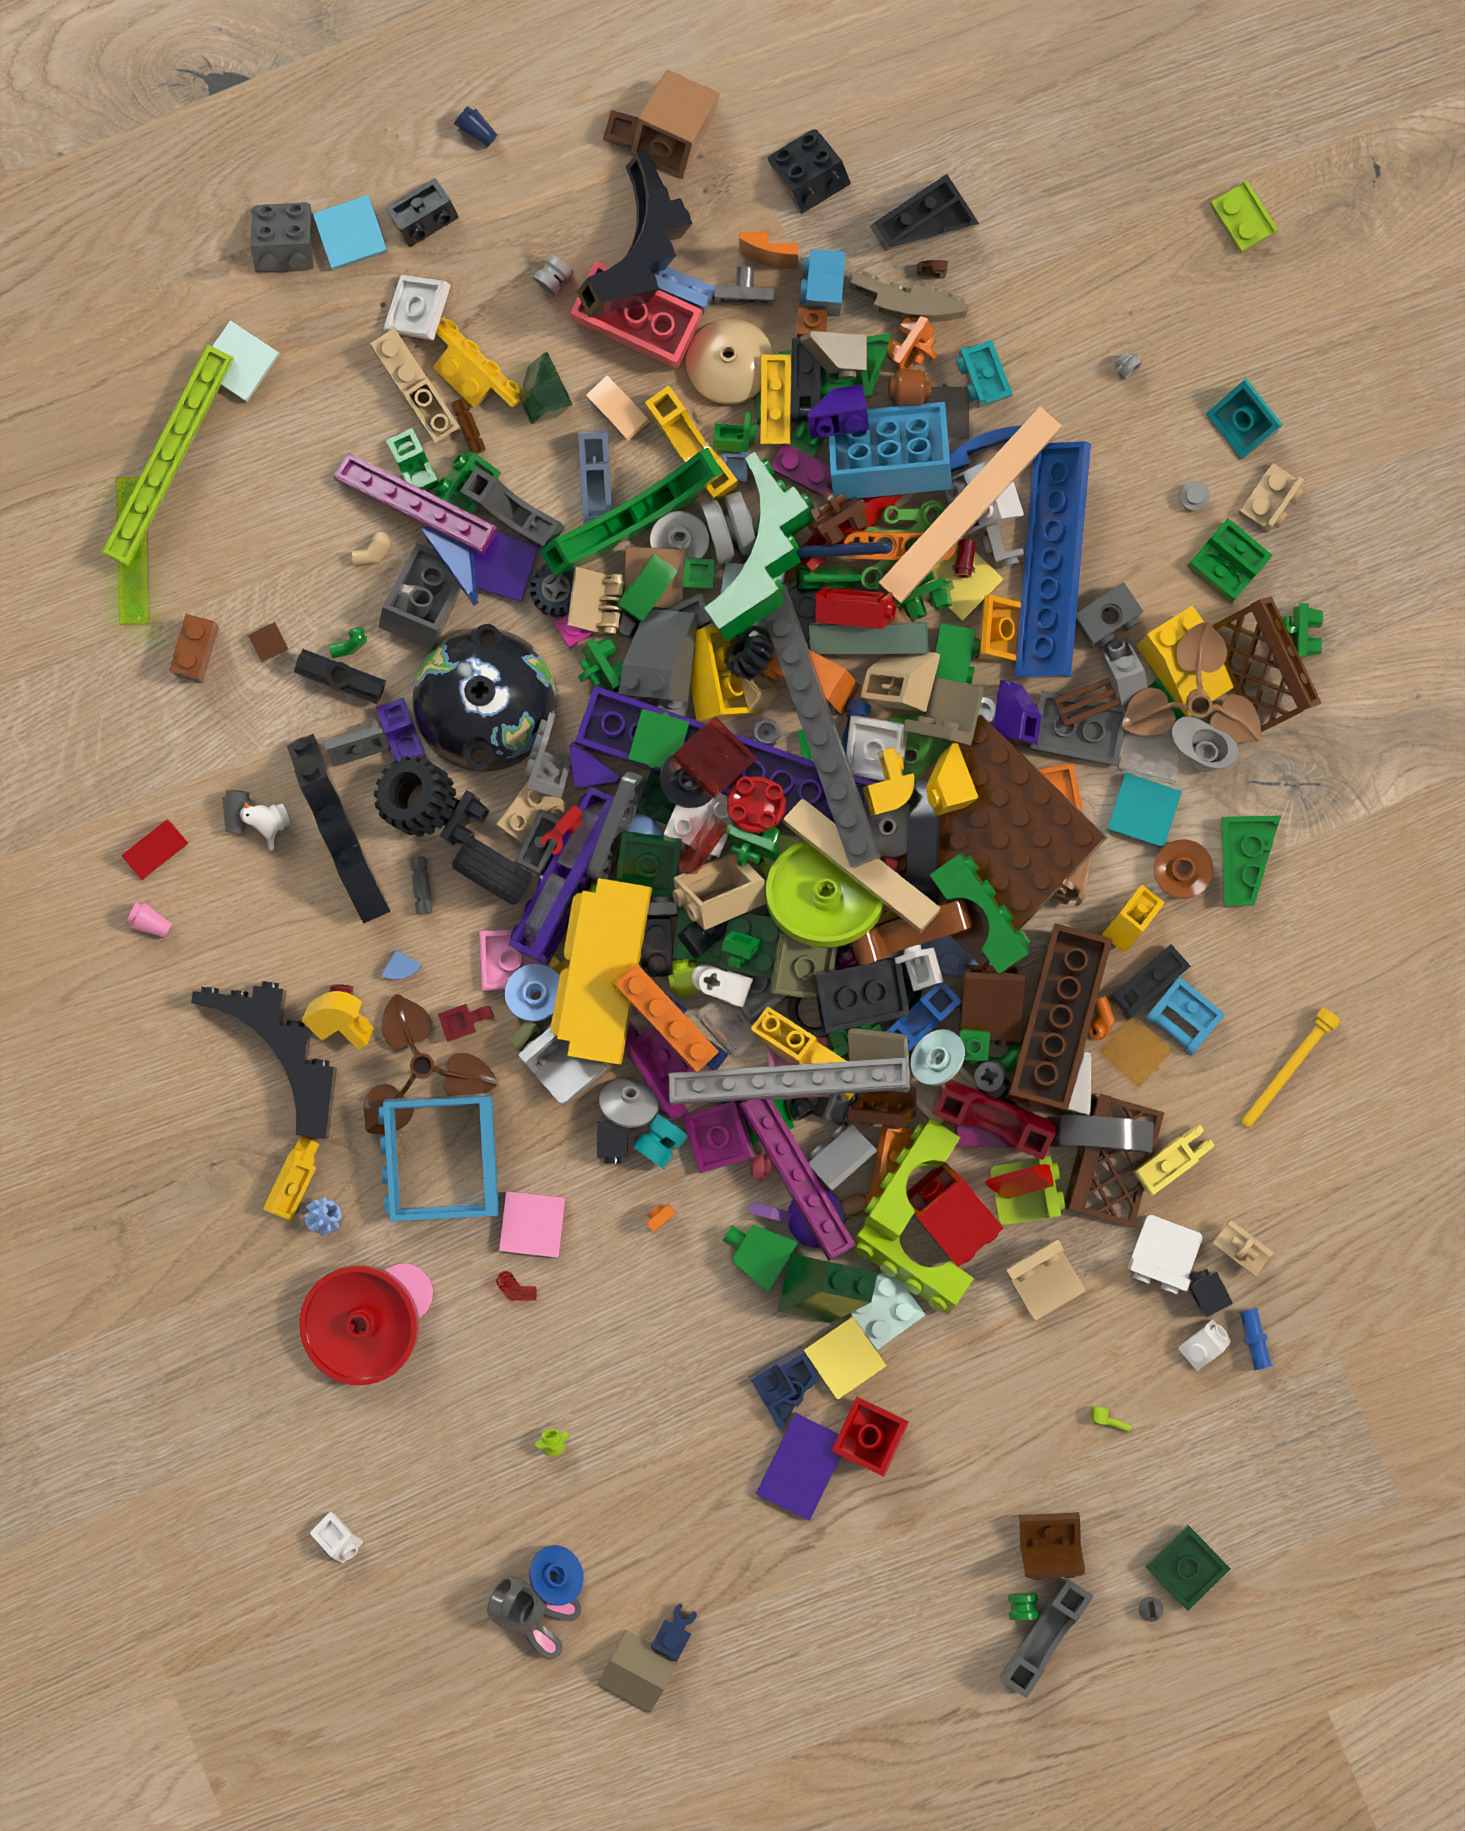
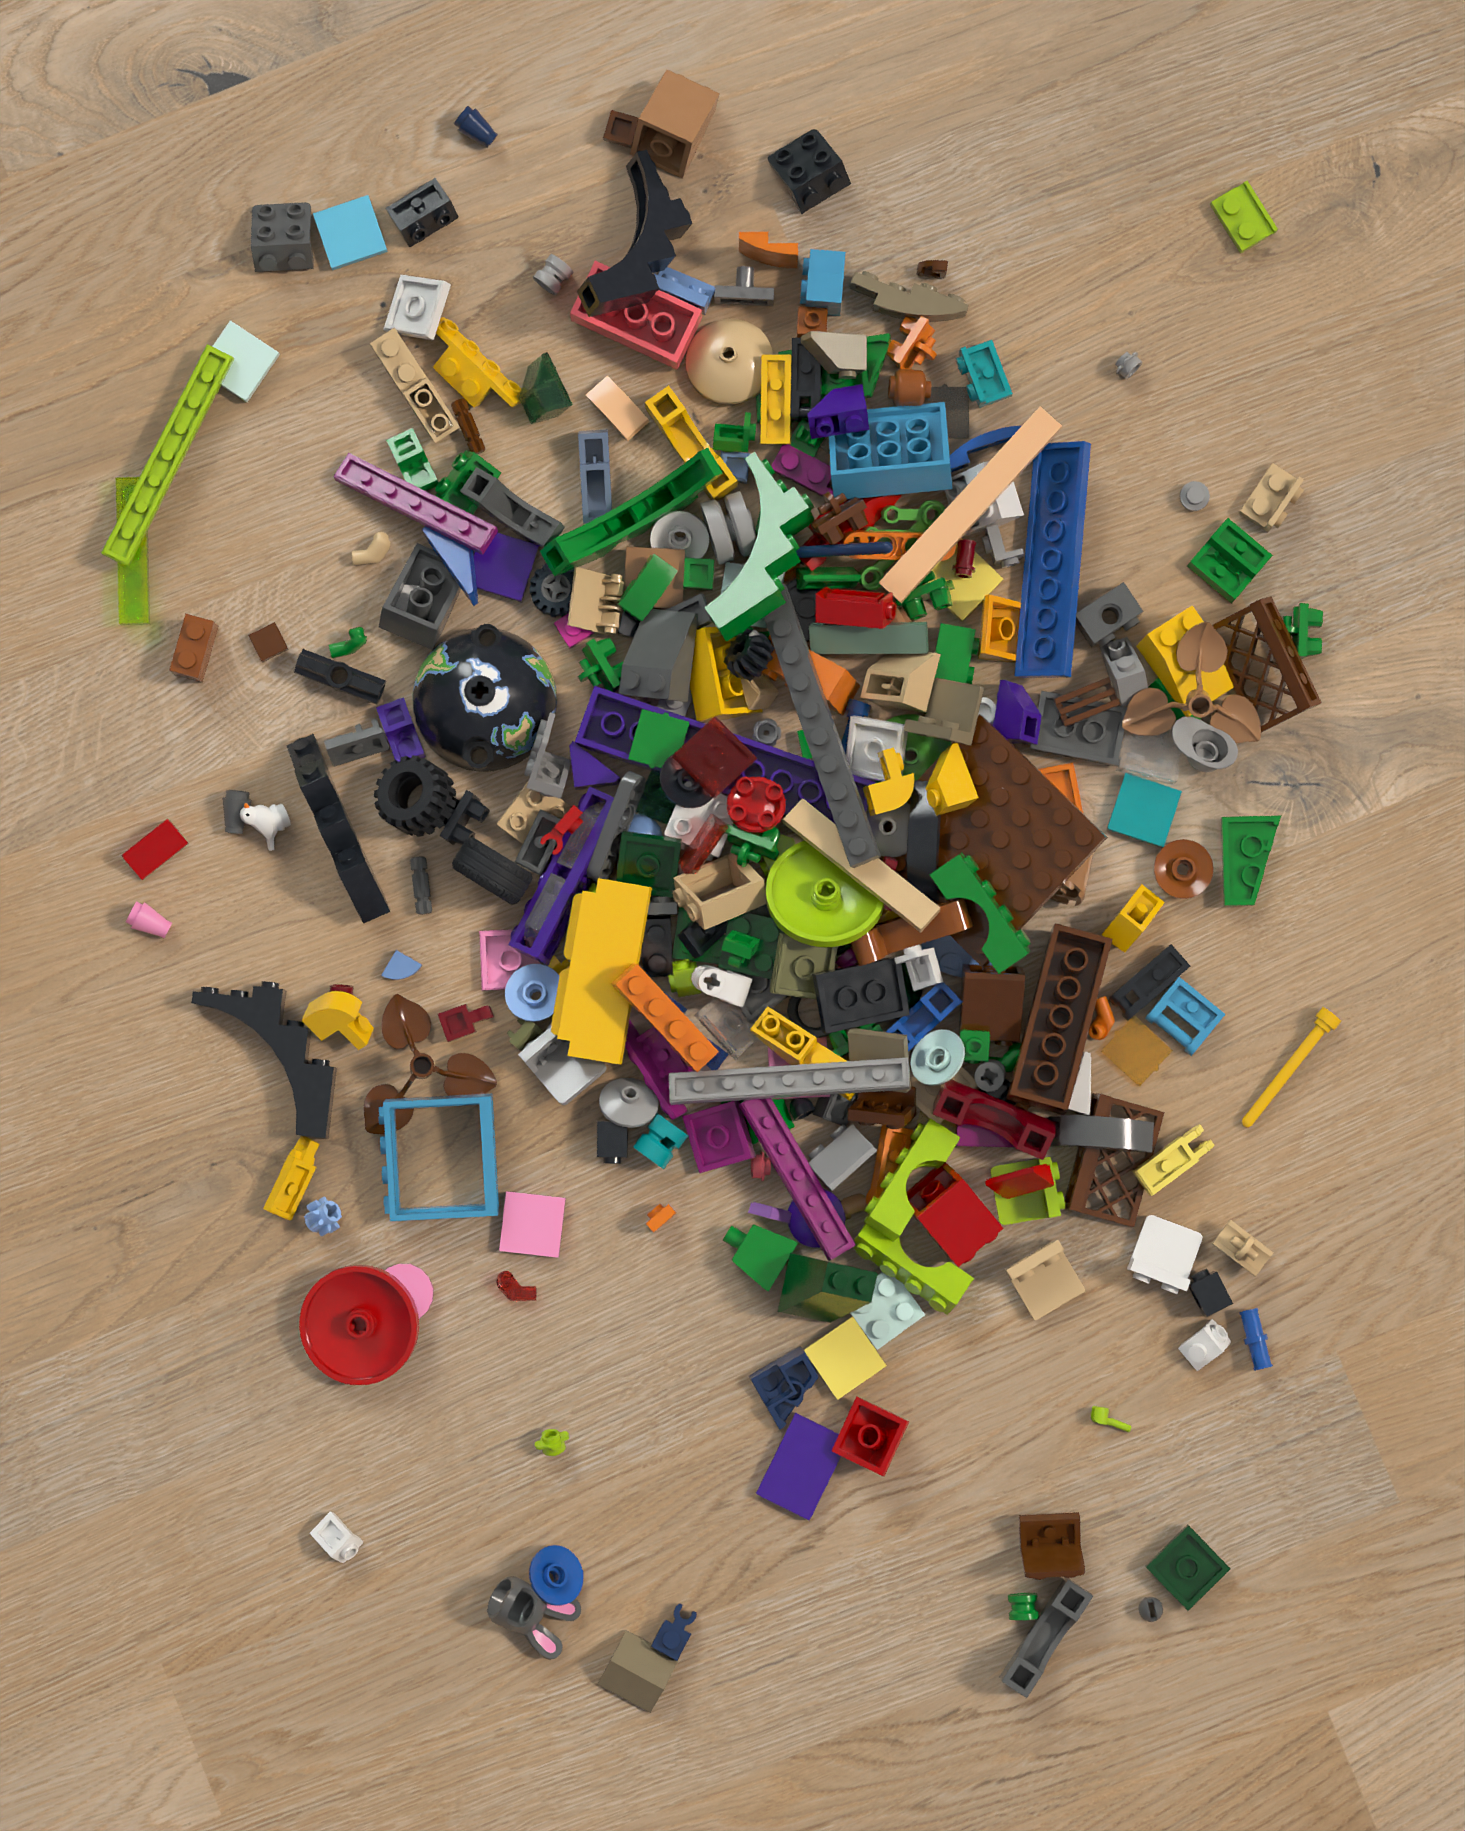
black wedge [870,174,979,251] -> none
teal slope [1206,378,1283,459] -> none

